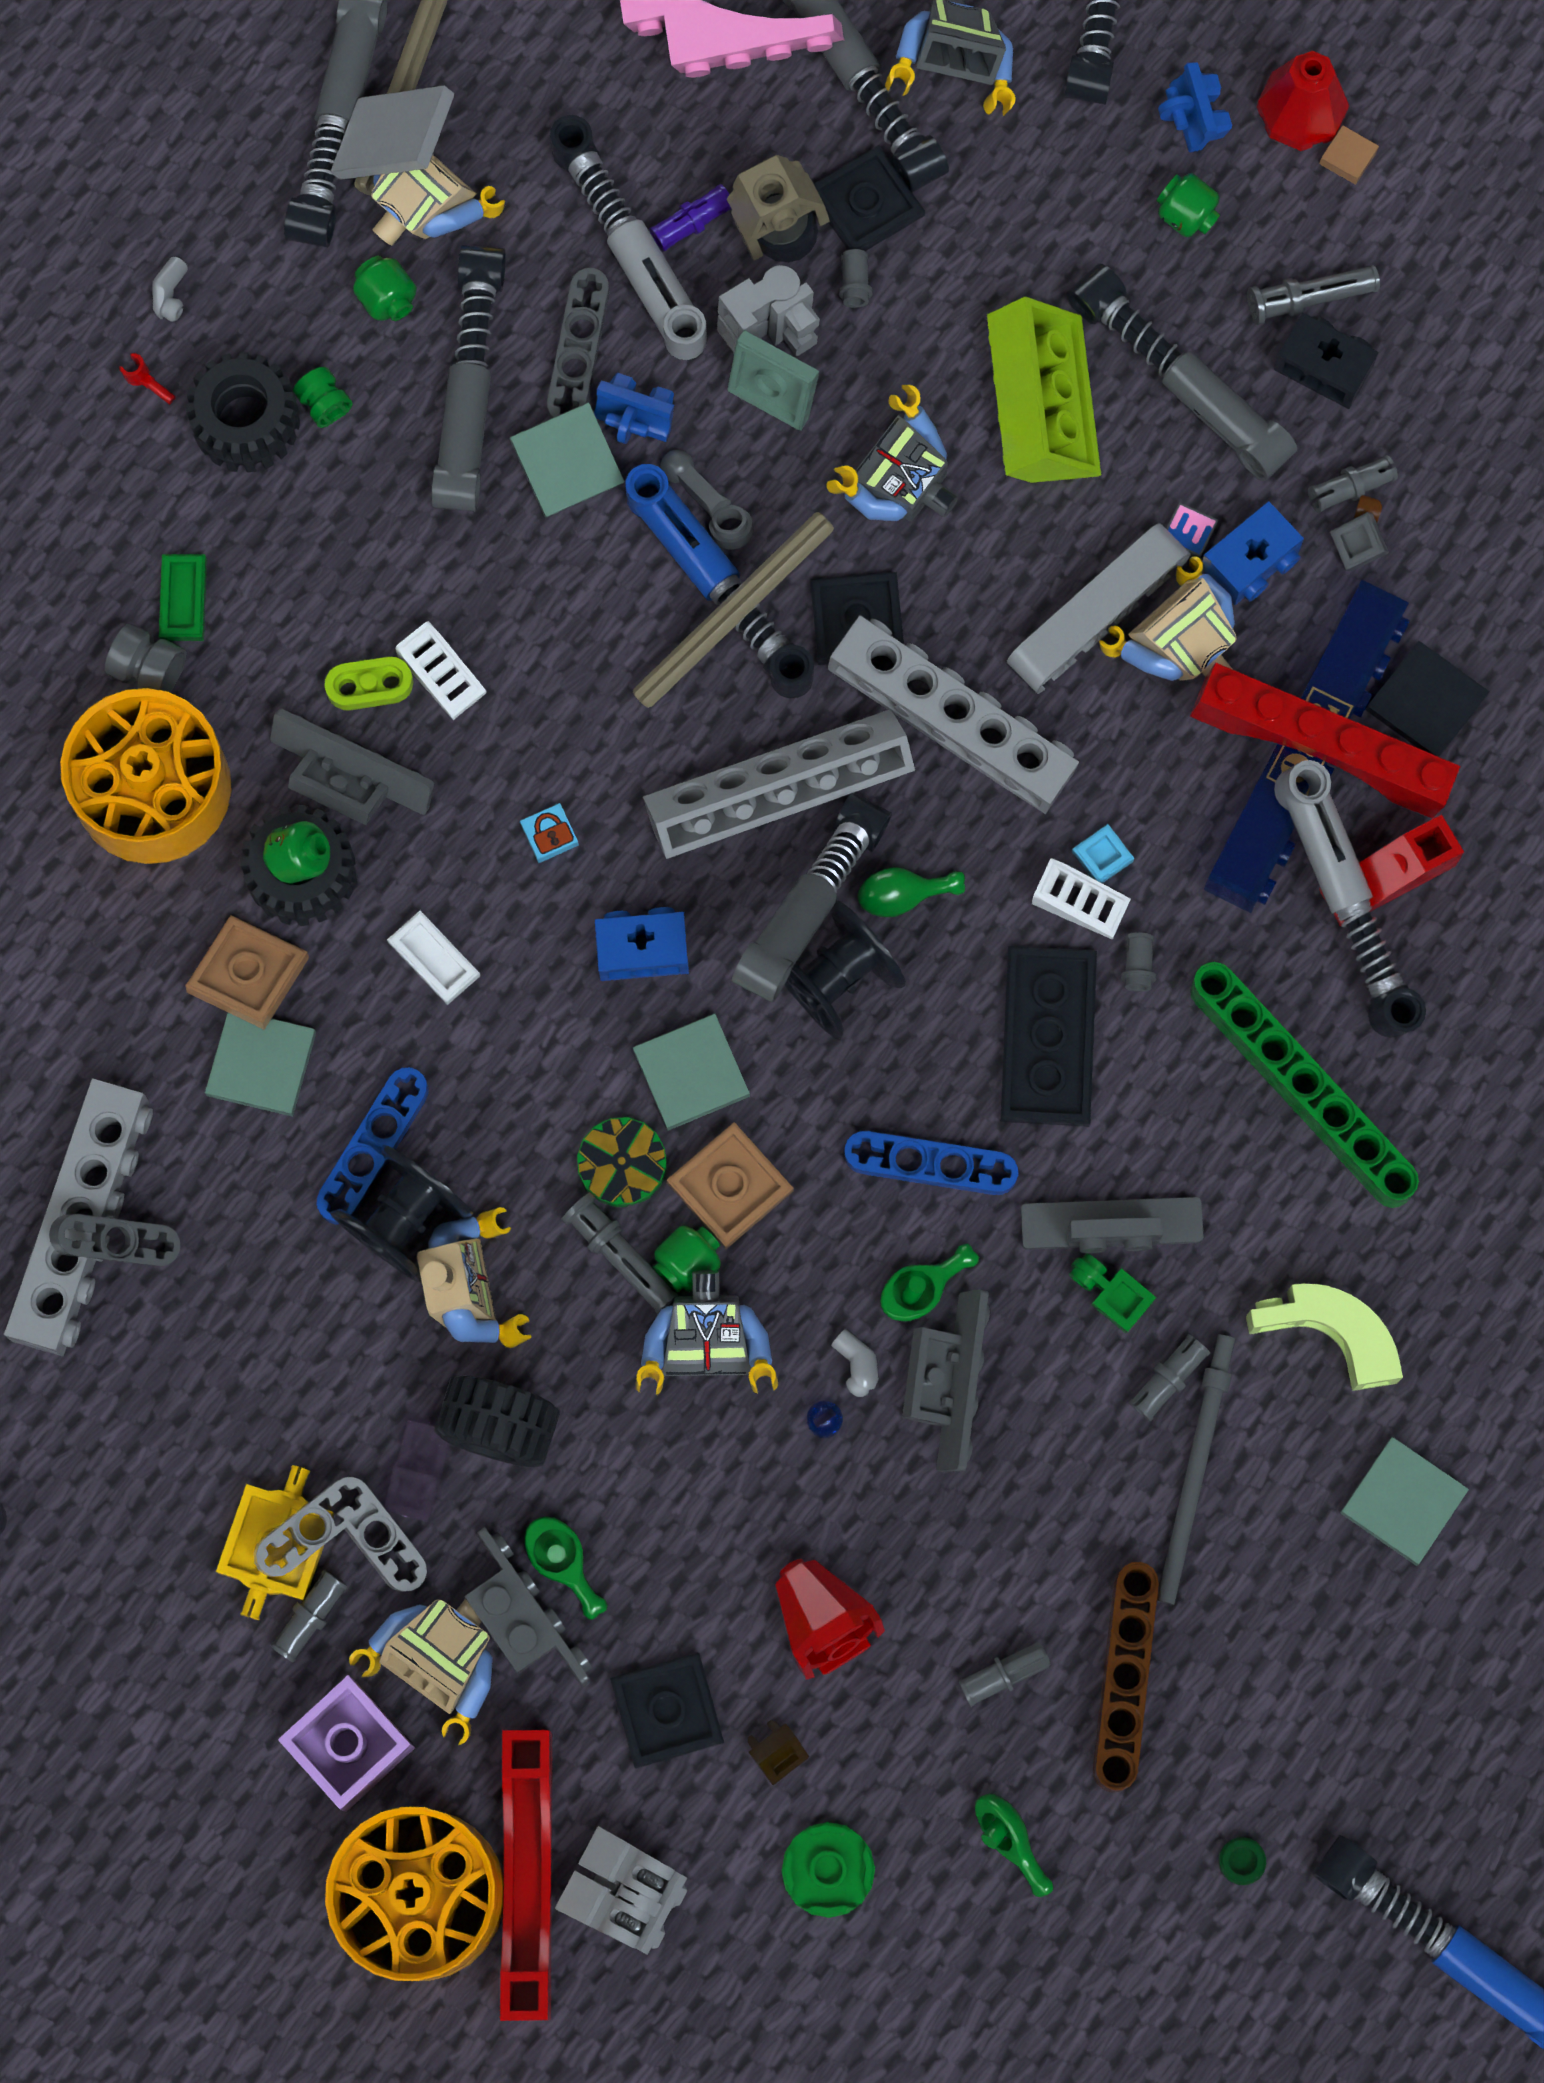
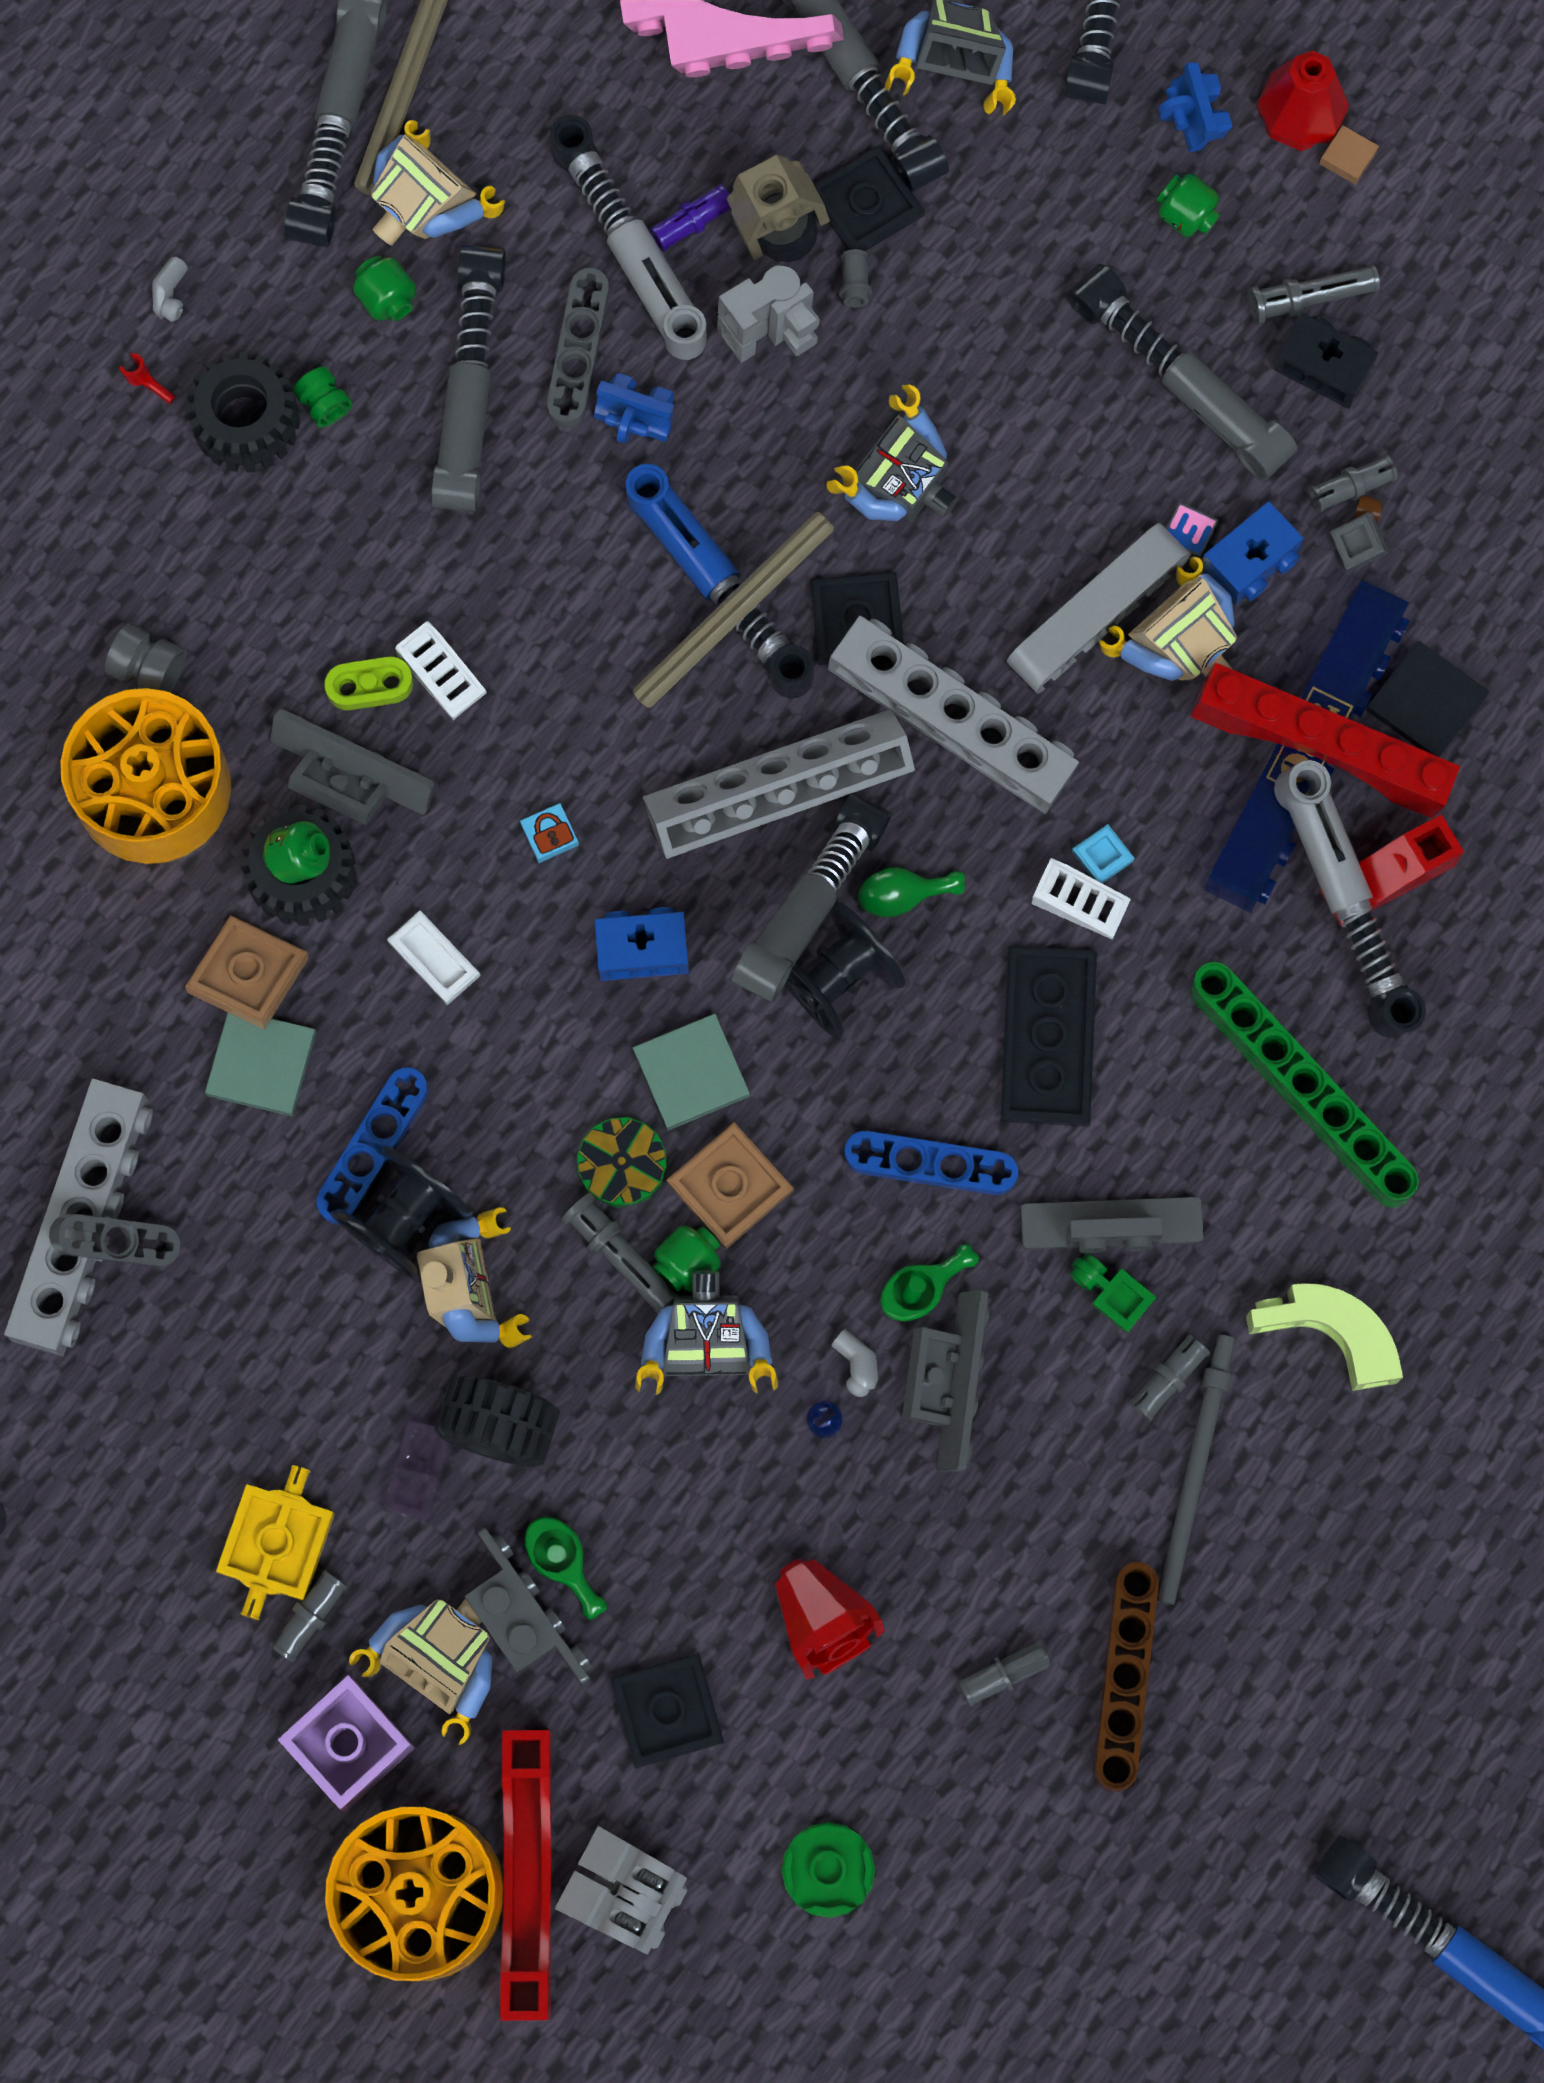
green tile [159,554,207,641] -> none
light grey beam [253,1477,427,1592] -> none
light grey tile [330,85,454,180] -> none
sand green tile [510,403,624,518] -> none
dark grey piece [660,449,754,550] -> none
sand green tile [727,330,819,431] -> none
dark brown tile [748,1720,809,1785] -> none
green piece [975,1794,1054,1897] -> none
lime slope [987,296,1101,483] -> none
dark grey pin [1121,933,1156,992] -> none
dark green tile [1218,1837,1266,1885] -> none
sand green tile [1340,1437,1469,1566] -> none

